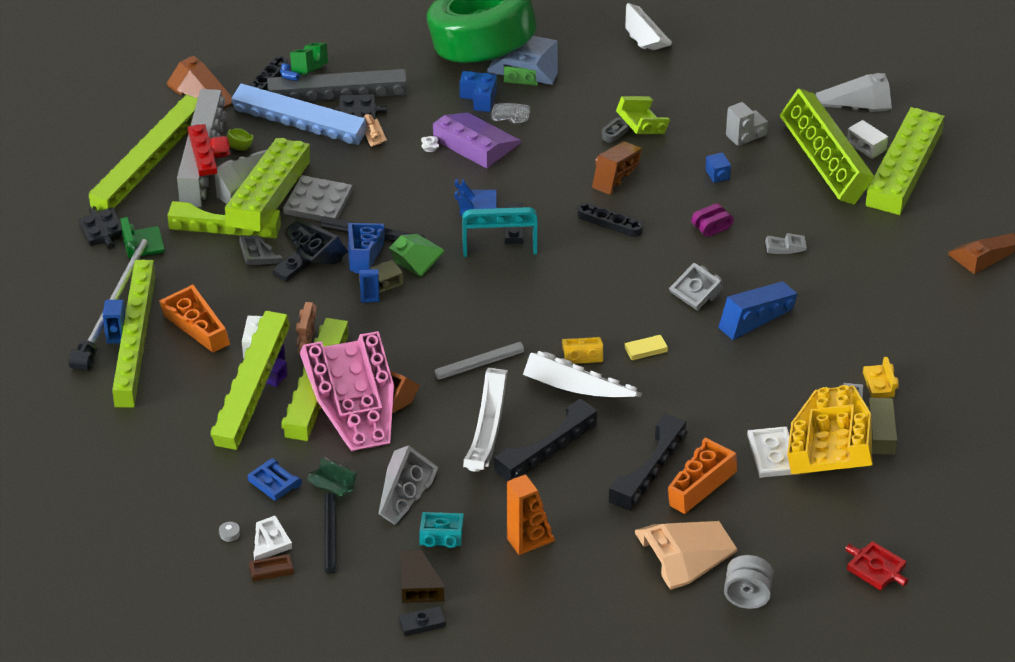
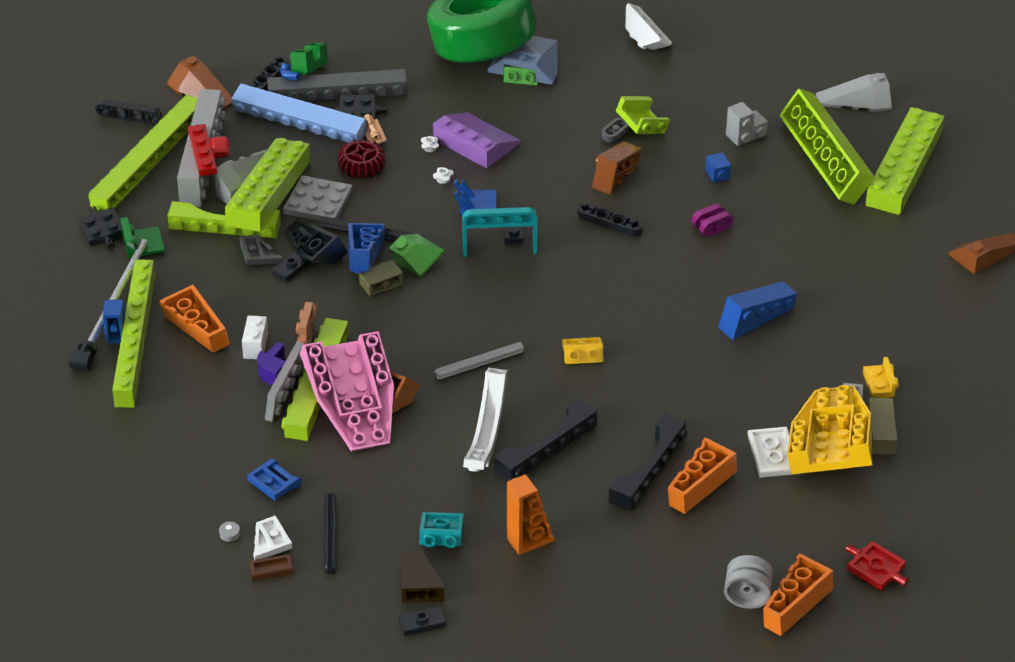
lime brick [211,311,290,450] -> none
lime hair [227,128,253,152] -> none
clear green bracket [307,457,357,496] -> none
blue tile [359,269,380,303] -> none
light grey wedge [378,446,438,525] -> none
blue brick [460,71,497,112] -> none
clear slope [491,103,531,124] -> none
white wedge [523,351,642,398] -> none
light yellow tile [625,335,668,360] -> none
light nougat wedge [635,521,737,590] -> none
light grey plate [669,263,724,311] -> none
light grey slope [765,233,807,254] -> none
white brick [847,120,888,159] -> none
none -> black beam [95,99,162,124]
none -> light grey plate [265,341,304,422]
none -> dark red gear [337,139,386,179]
none -> white plate [433,167,454,184]
none -> orange wedge [763,553,834,636]

